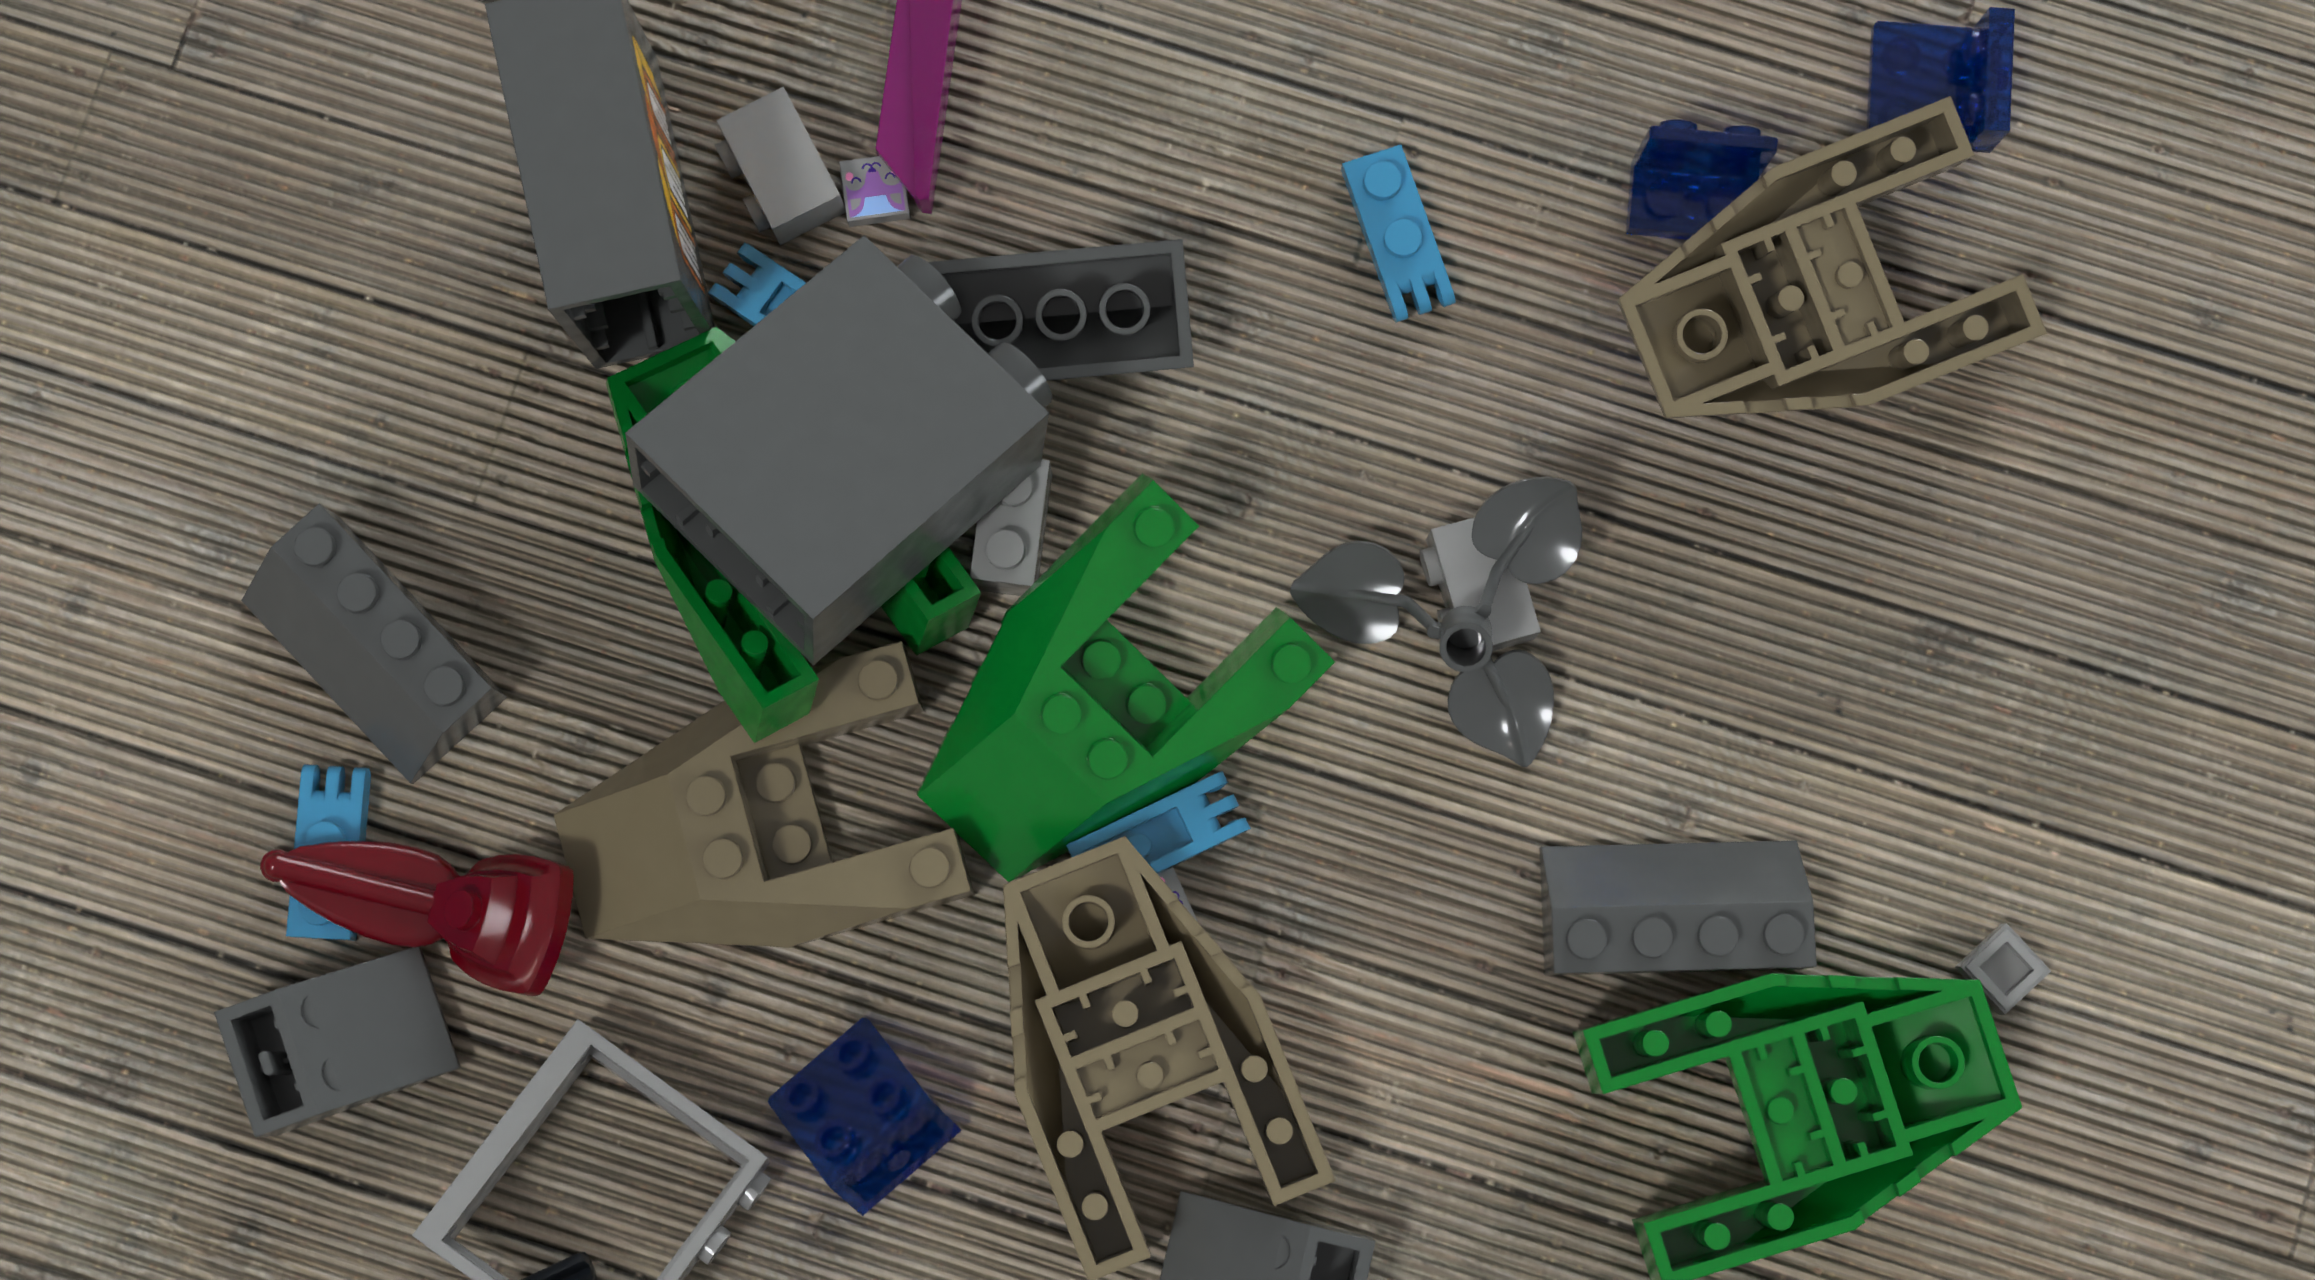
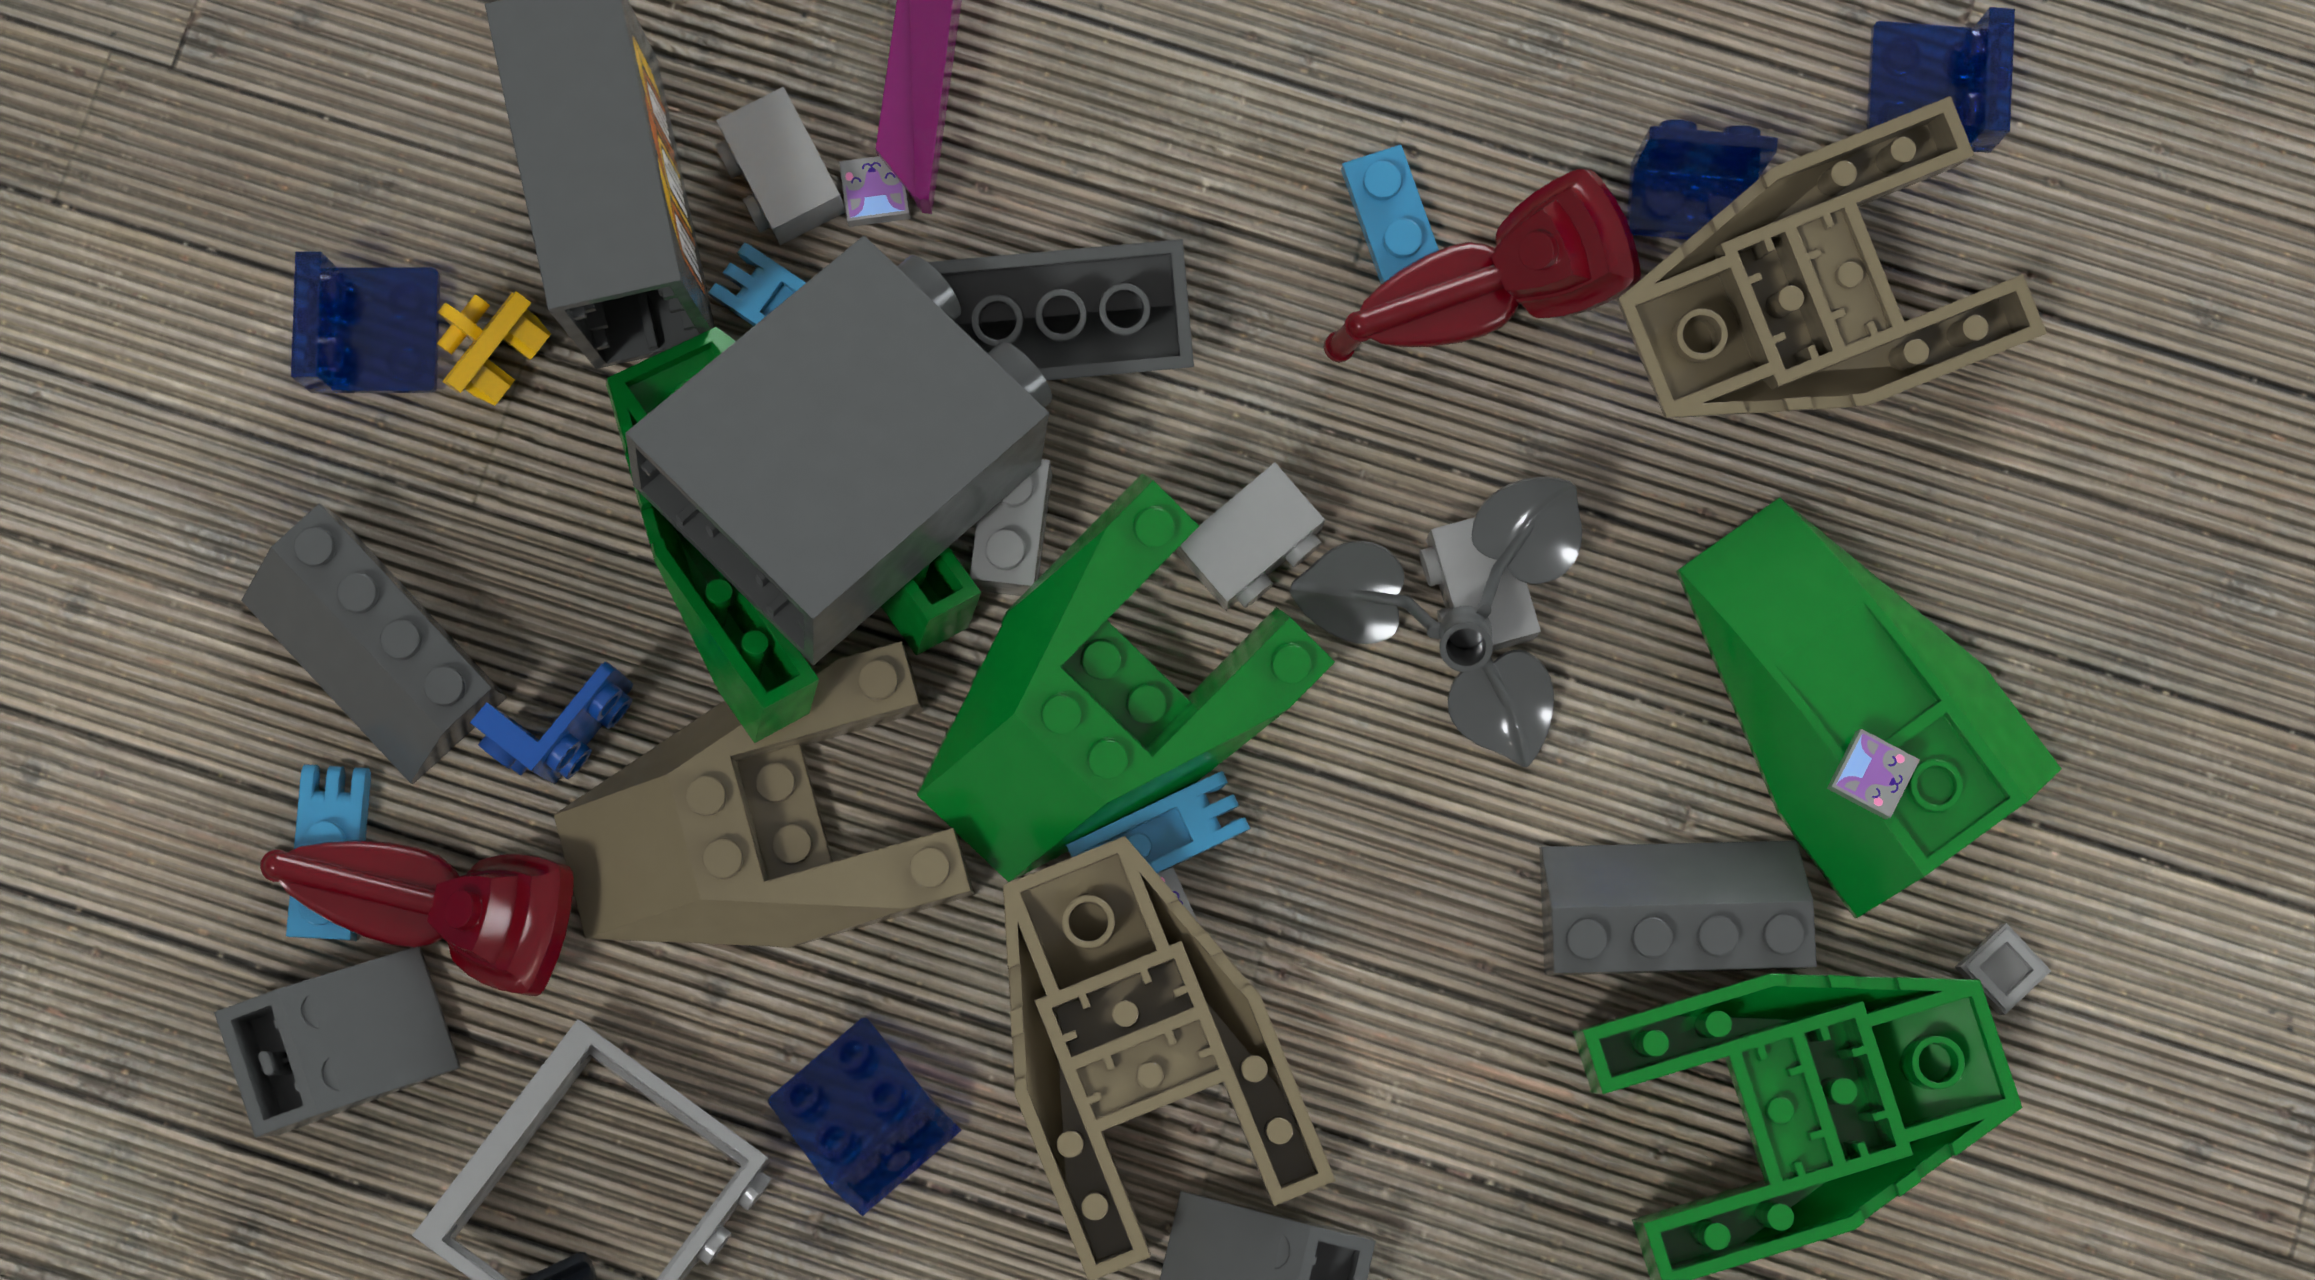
none -> clear blue bracket [291,251,440,393]
none -> yellow hips [436,291,551,406]
none -> blue bracket [470,661,634,785]
none -> light grey brick [1177,462,1325,611]
none -> dark red piece [1323,169,1641,363]
none -> green wedge [1676,497,2062,918]
none -> tile [1827,729,1920,819]

